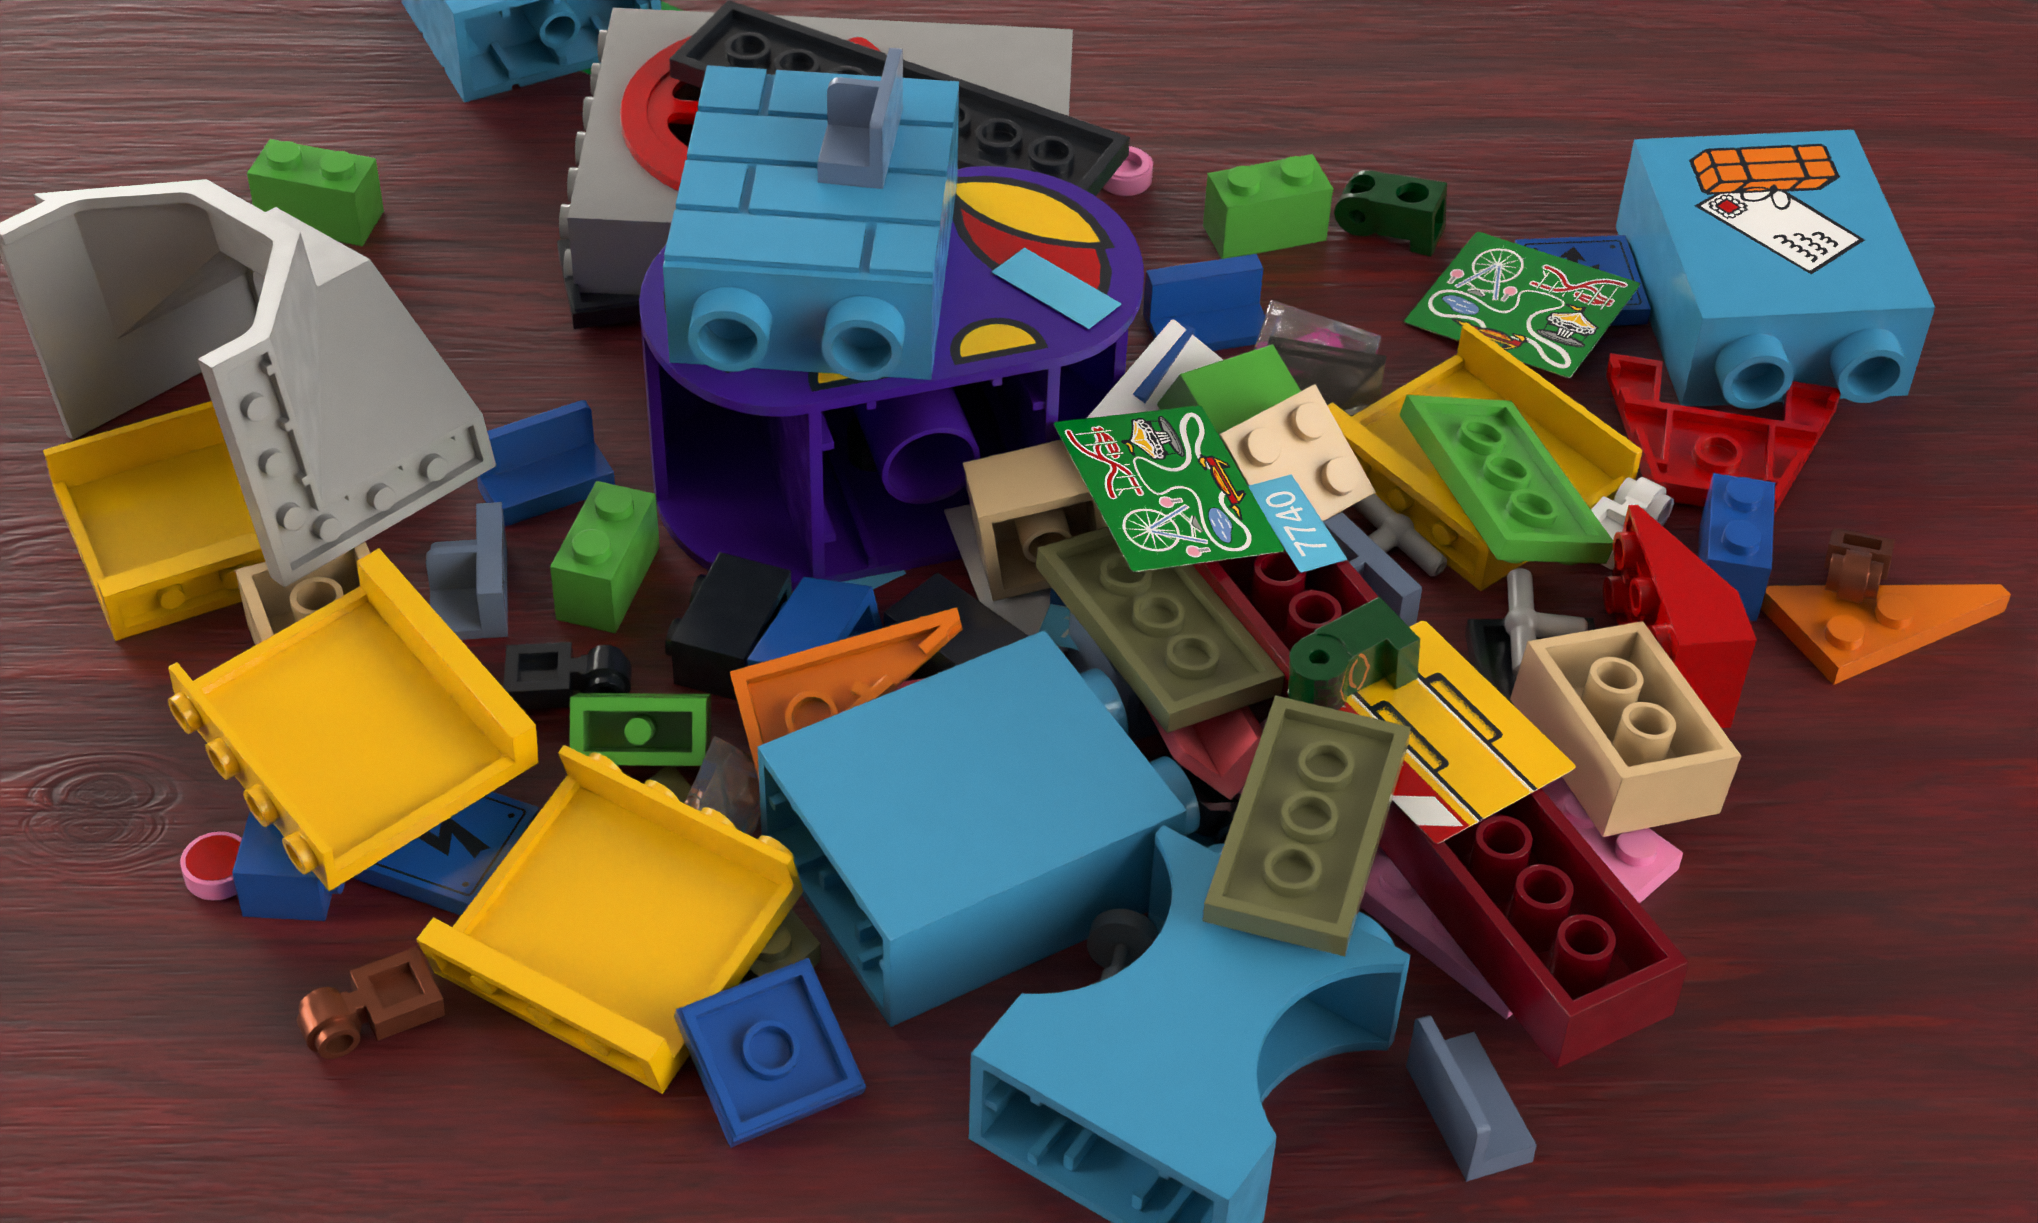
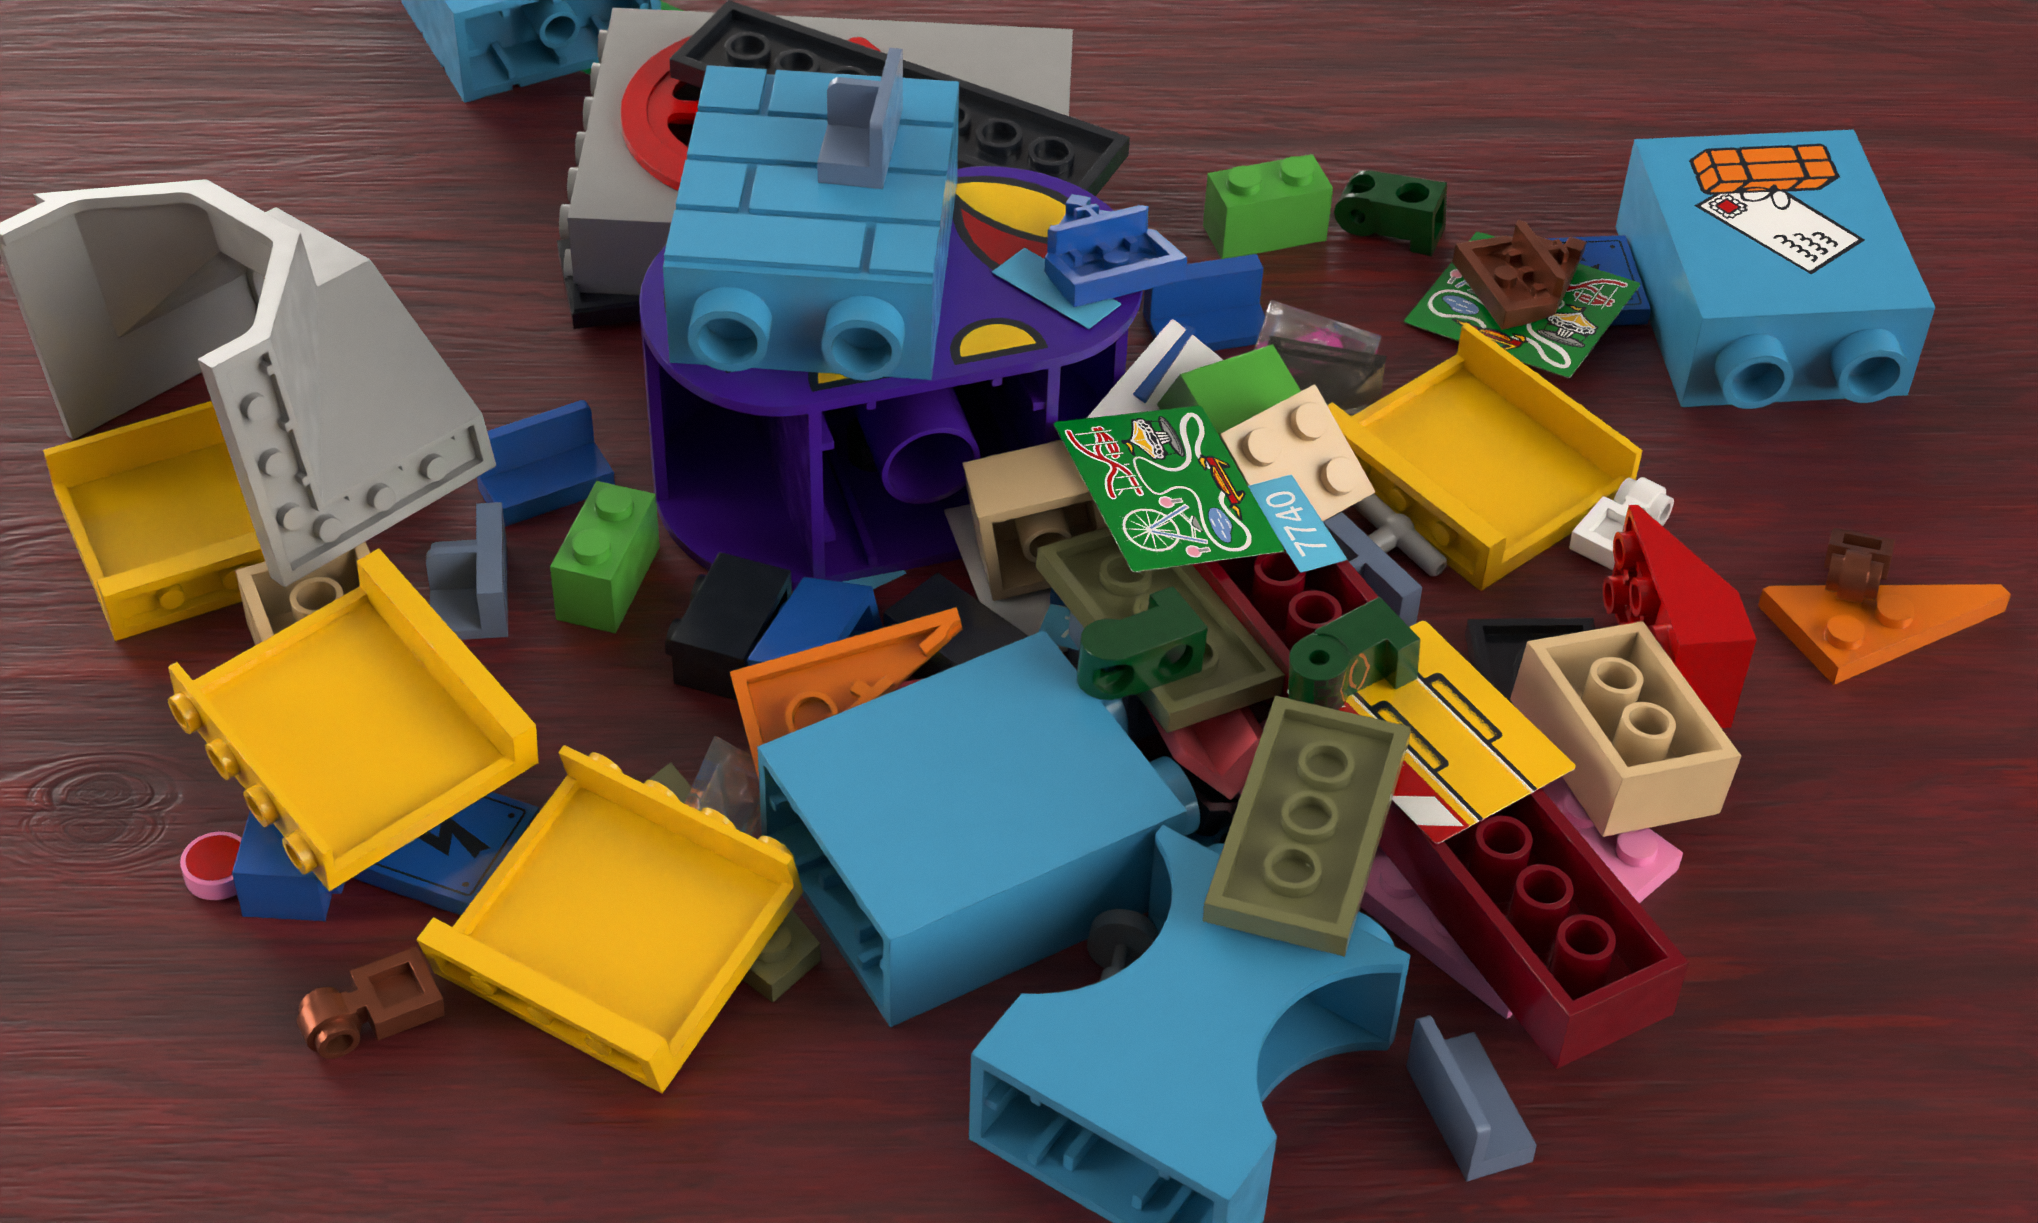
bright green brick [247,139,384,246] -> none
black plate [503,642,632,709] -> none
bright green brick [570,693,711,766] -> none
blue tile [674,957,867,1148] -> none
bright pink tile [1103,146,1153,196] -> none
bright green plate [1399,395,1613,565] -> none
light grey piece [1504,568,1588,677] -> none
red wing [1606,353,1841,515] -> none
blue brick [1698,473,1775,621] -> none
none -> blue slope [1044,194,1187,307]
none -> dark green leg [1077,586,1208,700]
none -> copper slope [1452,220,1587,330]

